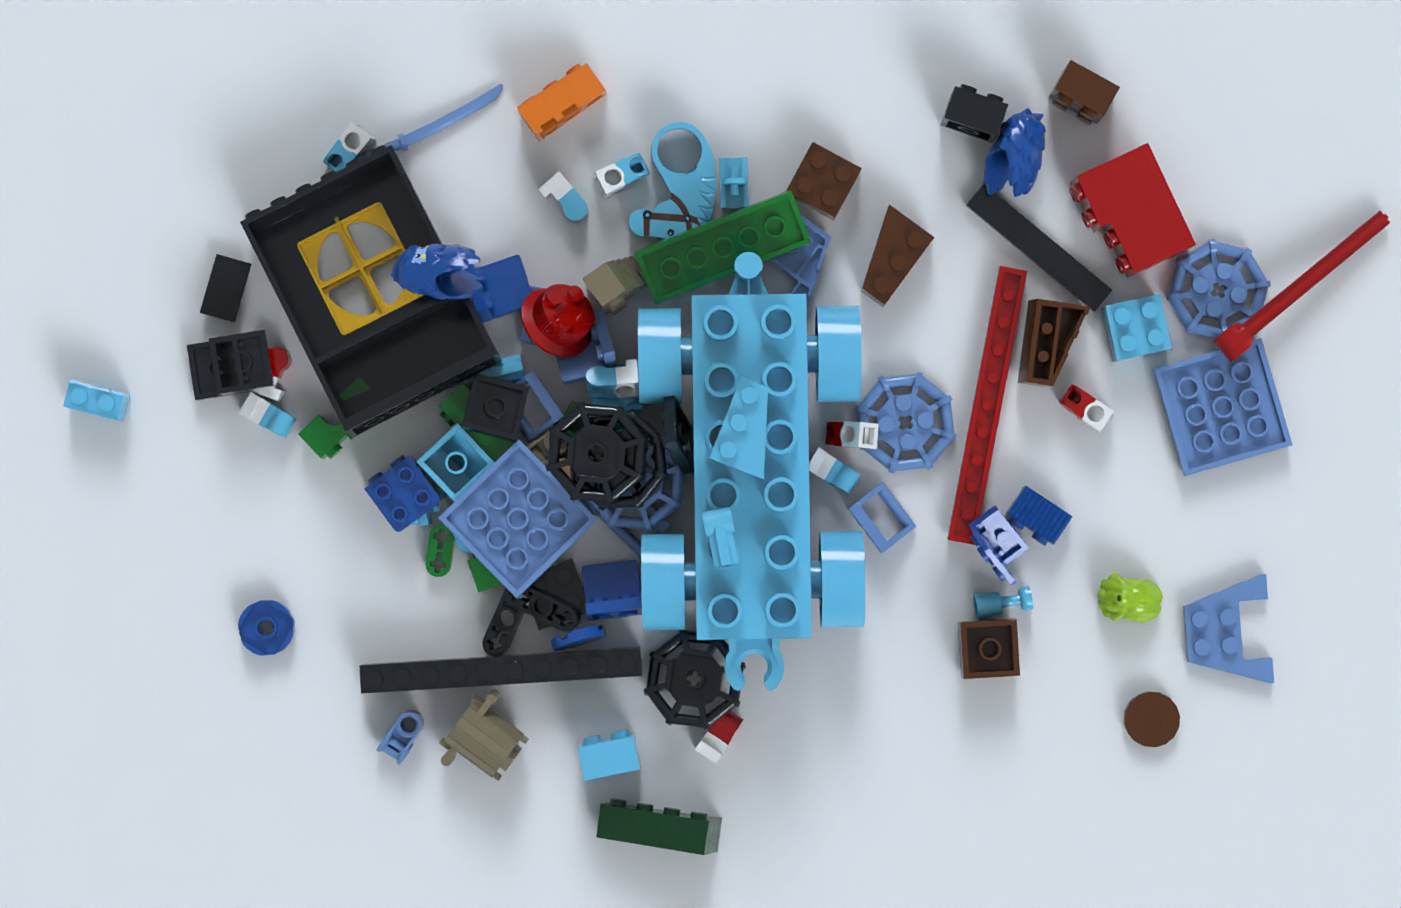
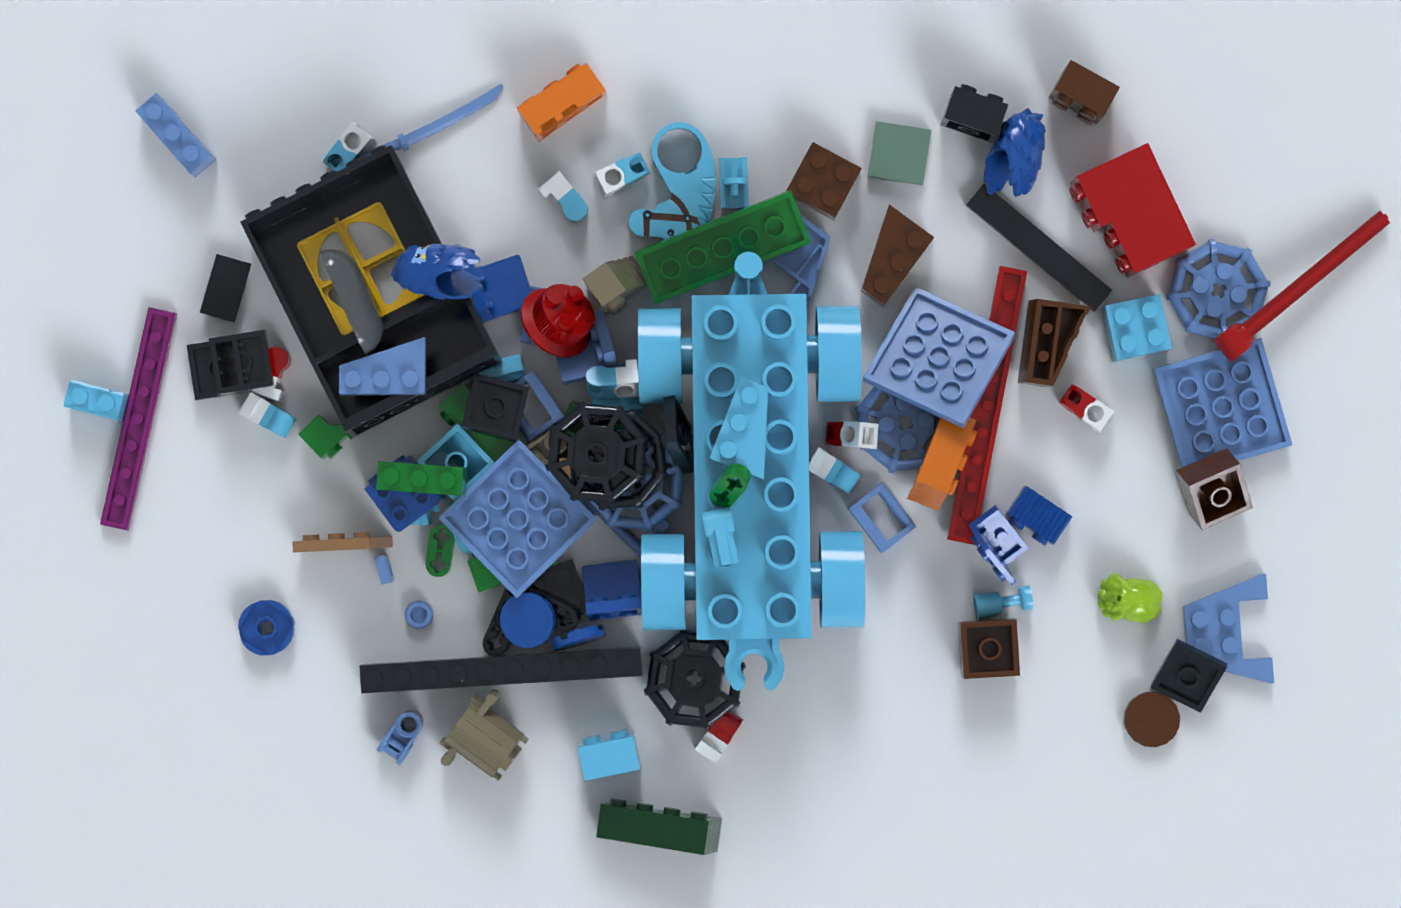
none -> magenta tile [100,307,177,531]
none -> medium blue arch [135,93,217,178]
none -> medium nougat wing [292,532,393,553]
none -> dark grey brick [320,249,384,355]
none -> medium blue wing [339,337,426,395]
none -> medium blue tile [374,555,395,585]
none -> green brick [376,461,467,496]
none -> medium blue tile [405,601,433,629]
none -> blue tile [500,592,556,648]
none -> green beam [709,464,751,507]
none -> medium blue plate [863,287,1015,429]
none -> sand green tile [868,121,931,186]
none -> orange wedge [907,418,977,511]
none -> black plate [1150,639,1227,713]
none -> reddish brown brick [1176,448,1253,530]

